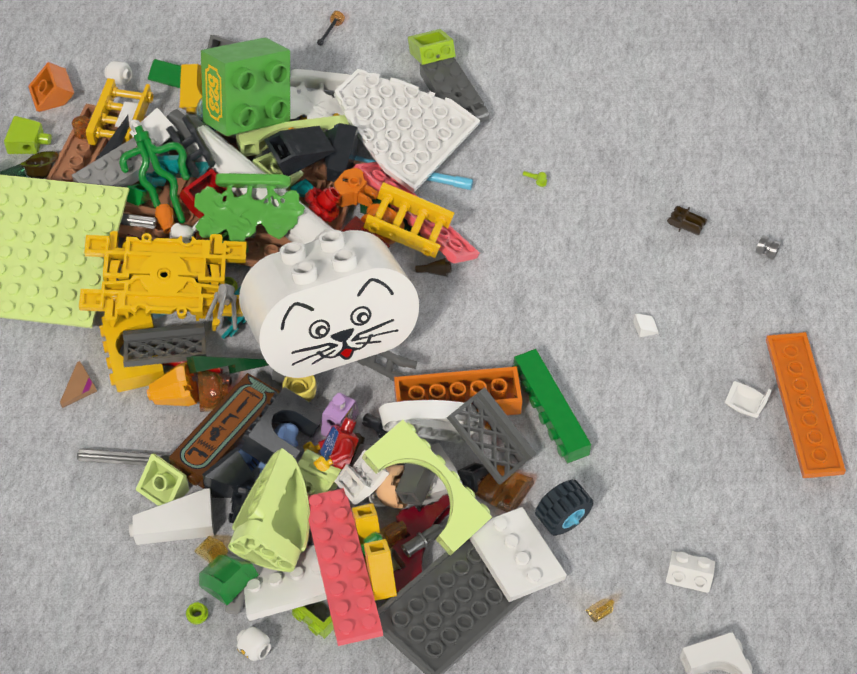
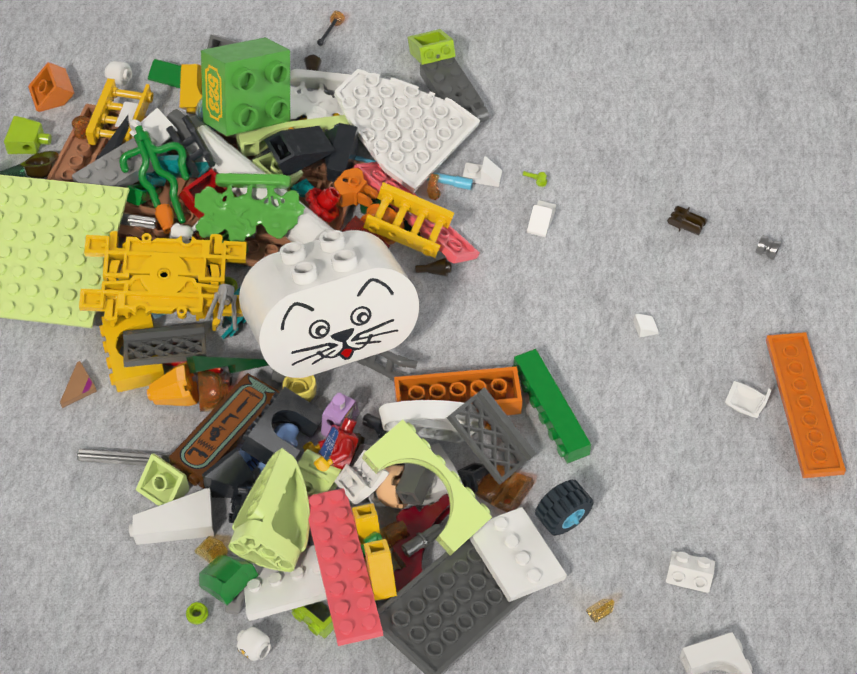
none -> dark brown cone [304,54,322,71]
none -> clear orange arm [427,173,441,200]
none -> white slope [462,156,502,187]
none -> white slope [527,200,557,237]

